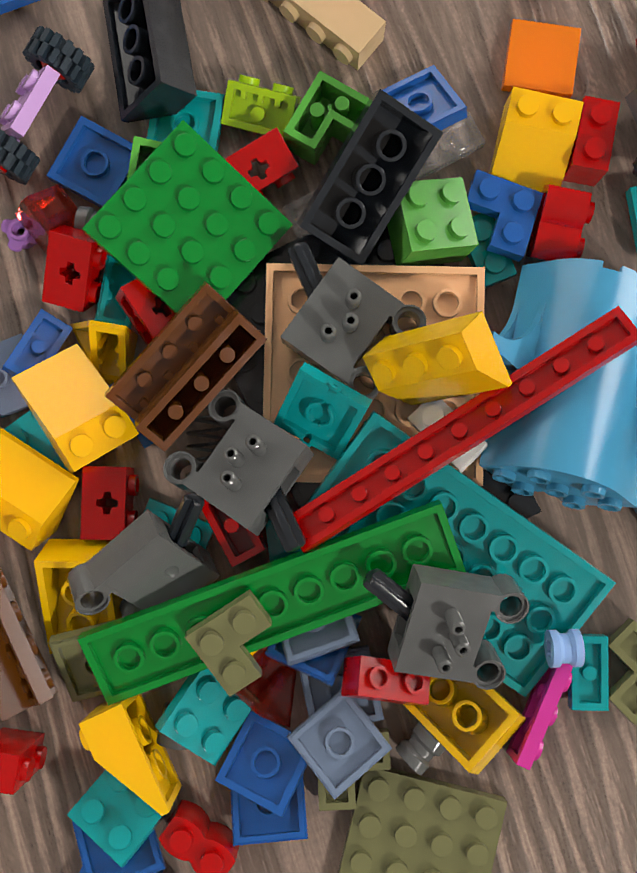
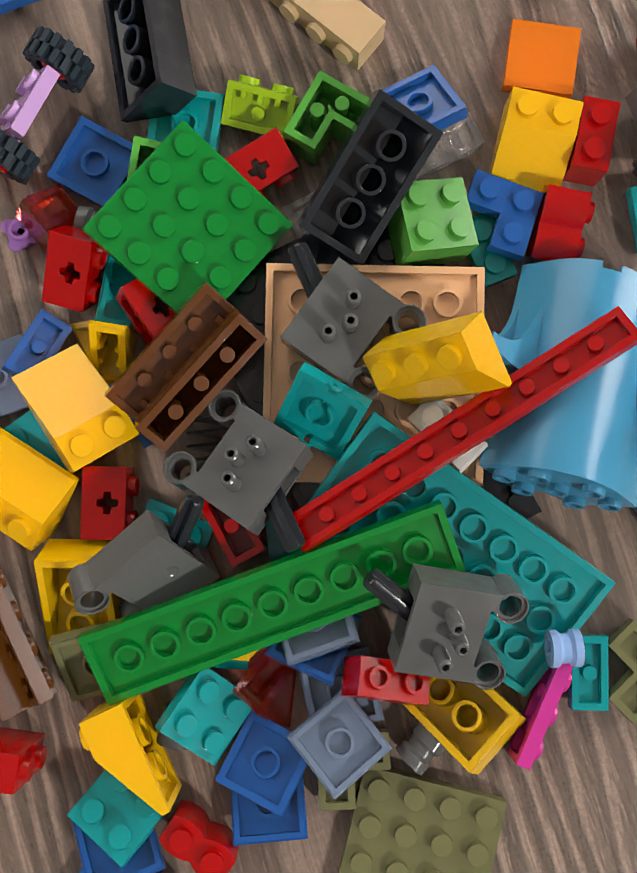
olive plate [185,590,272,697] -> none

